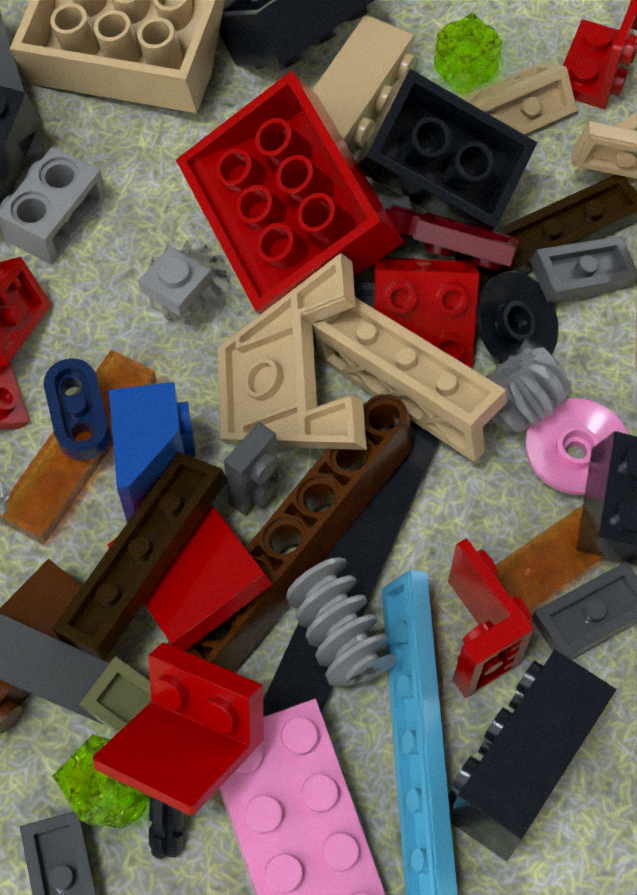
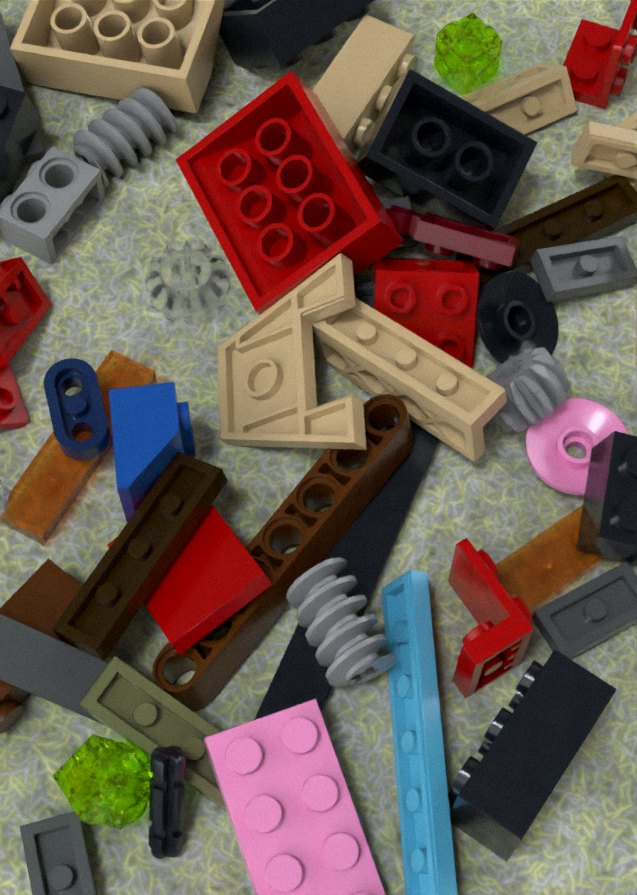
red bracket [93,642,264,815] -> none
light grey plate [138,246,212,317] -> none
dark grey plate [224,422,280,516] -> none
none -> light grey piece [73,87,177,188]

